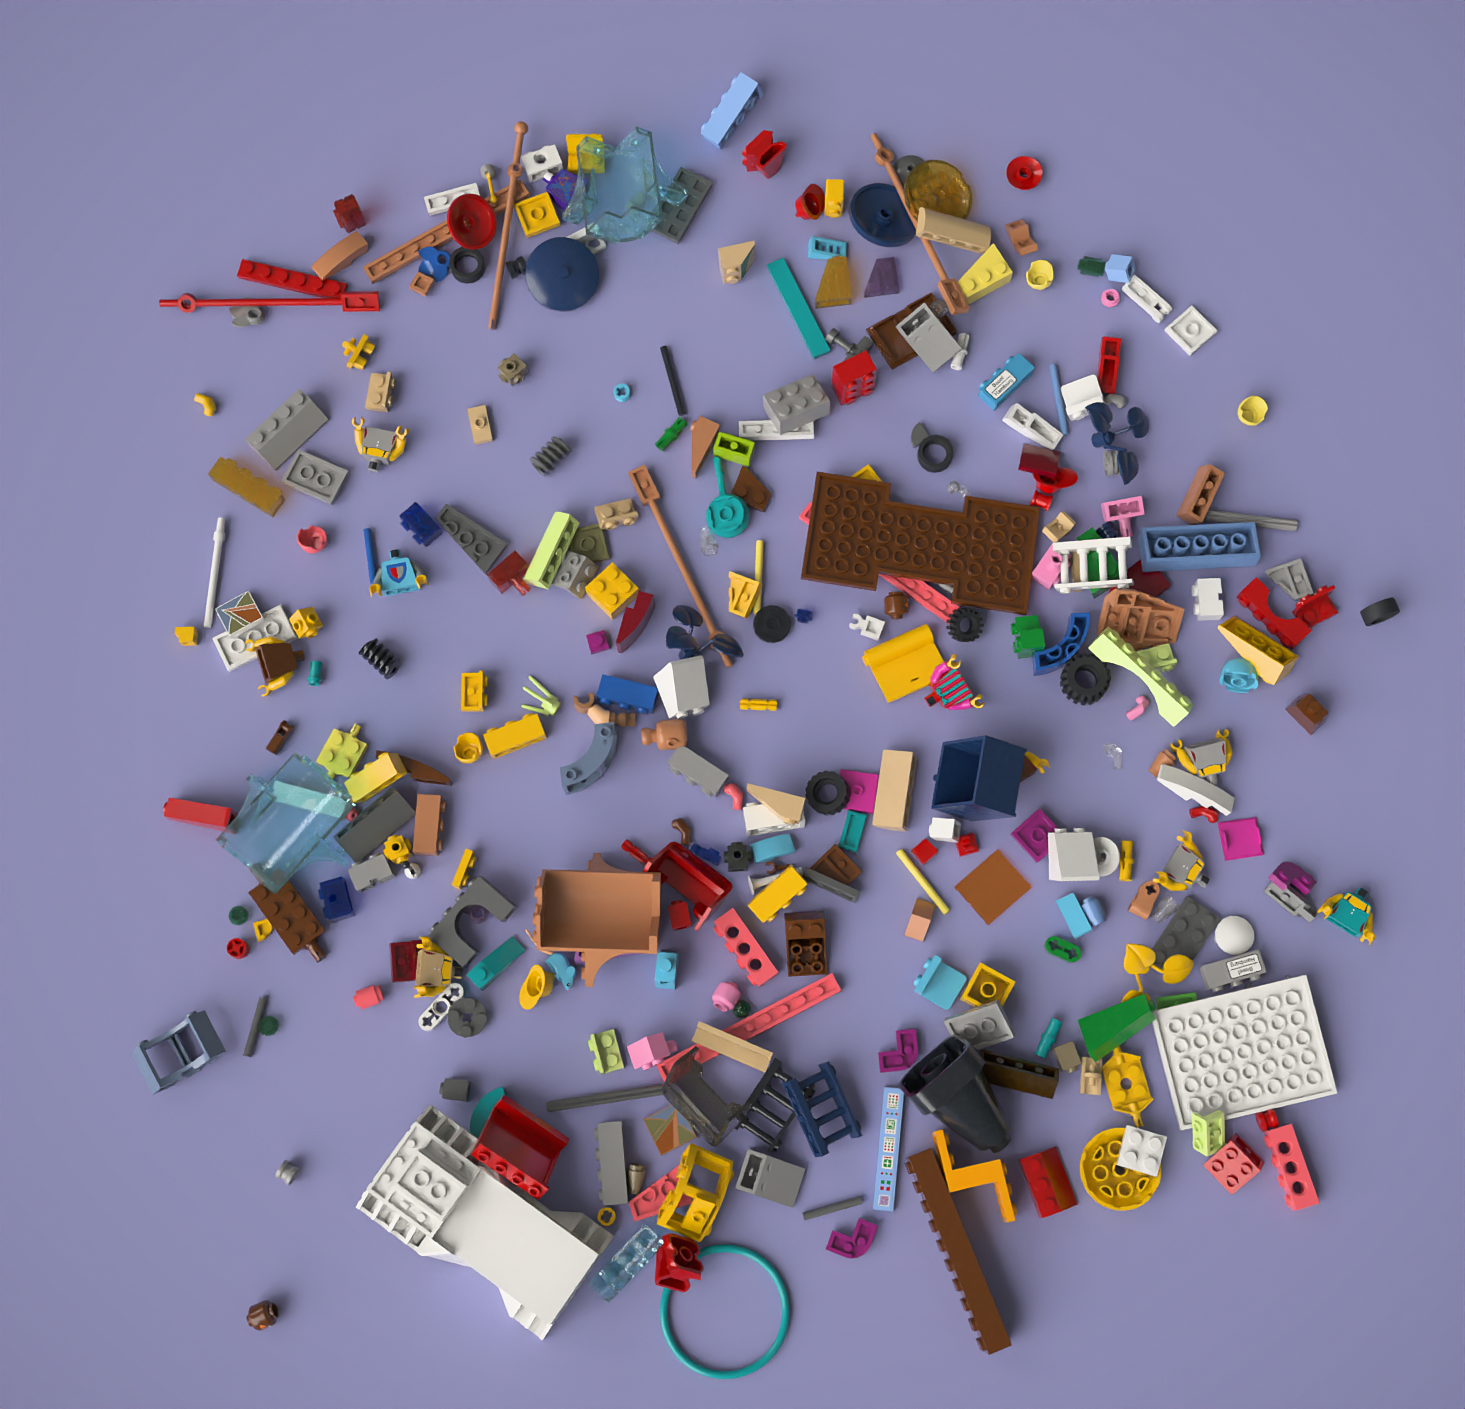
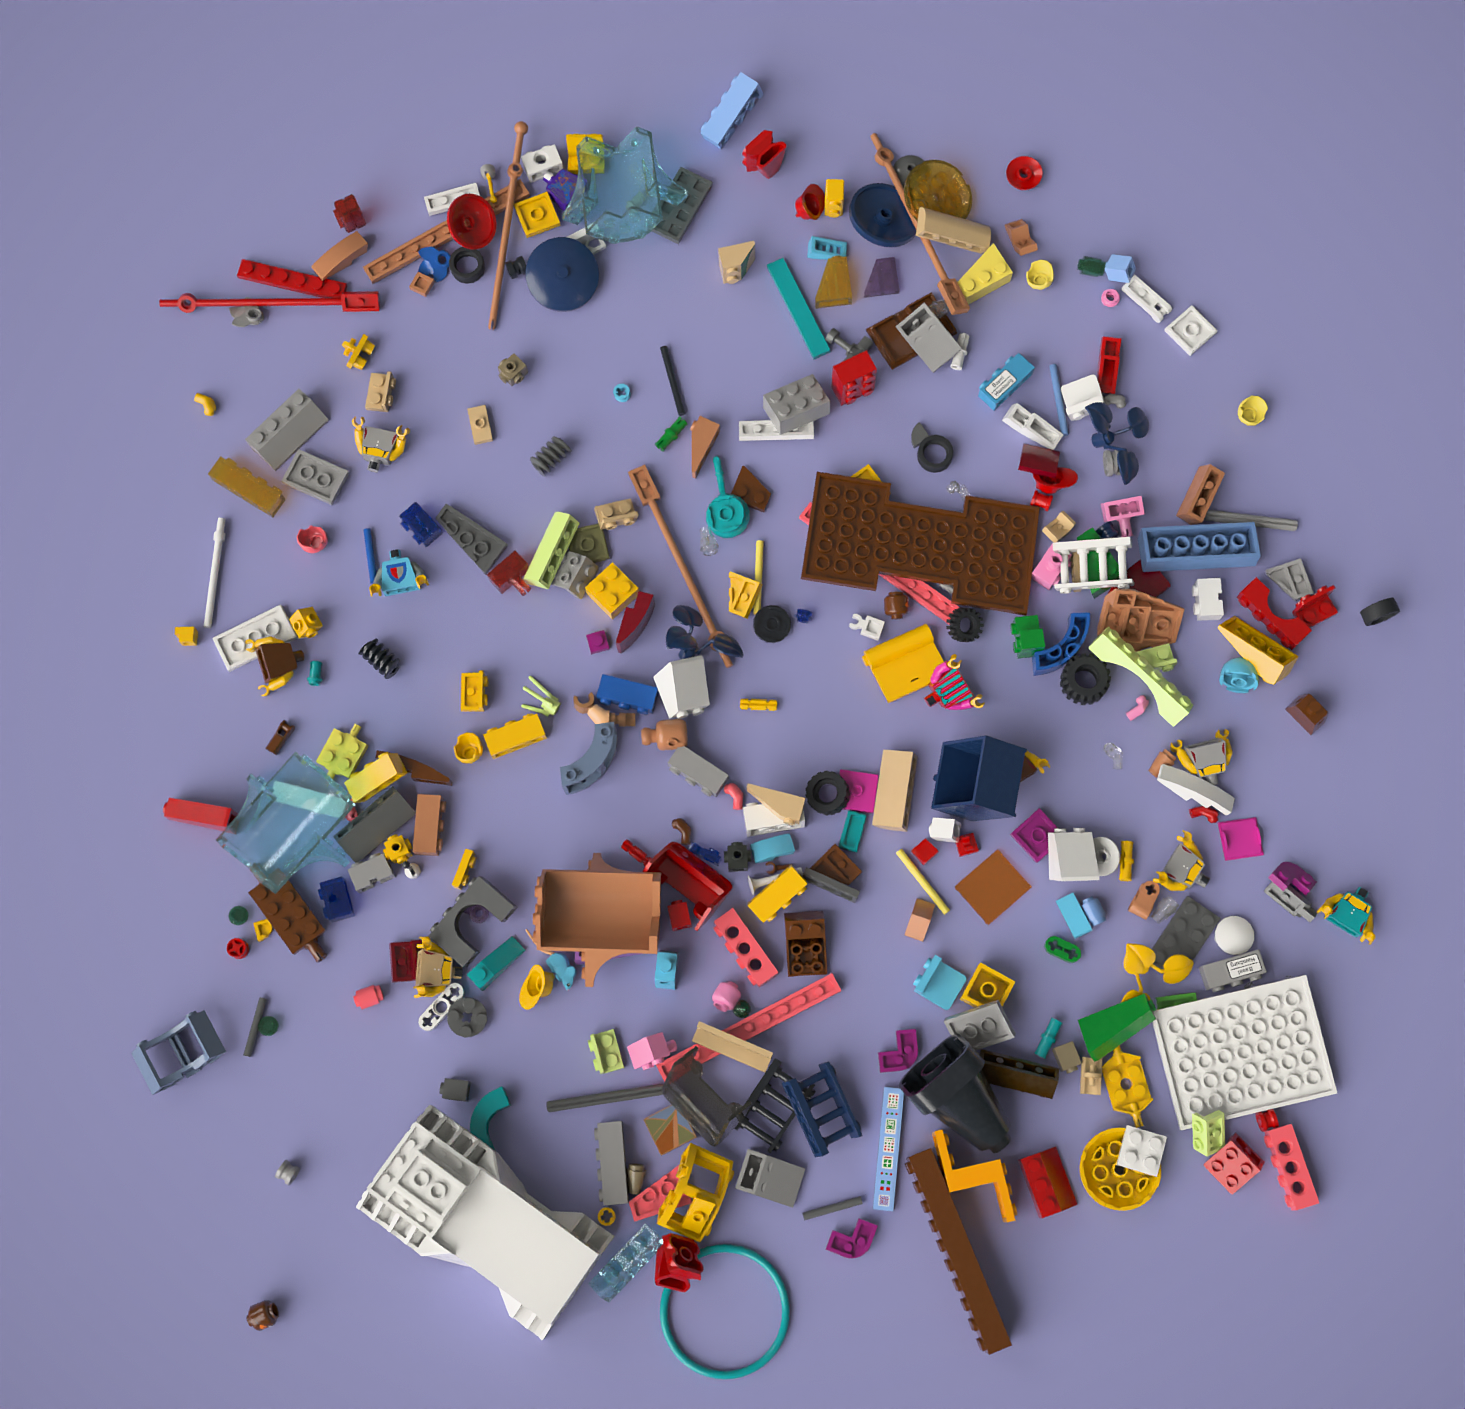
tile [215,591,265,639] -> none
red panel [471,1095,569,1200] -> none
lime brick [713,432,755,467] -> none

